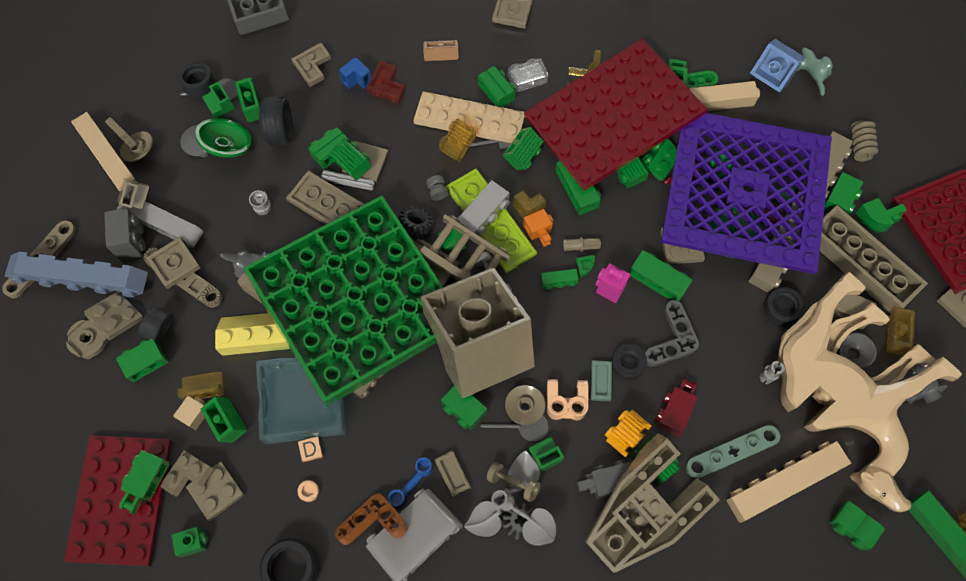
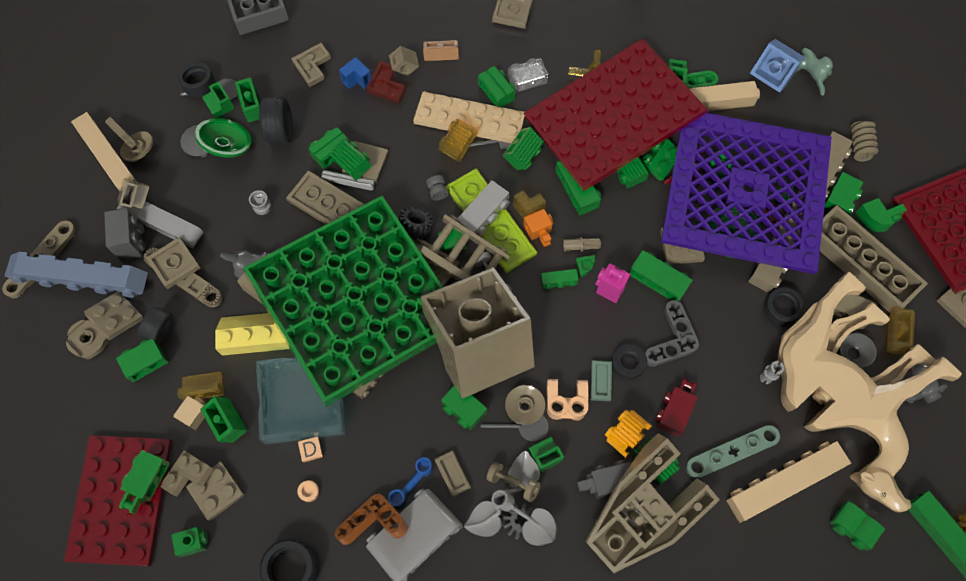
none -> dark tan brick [389,46,419,76]

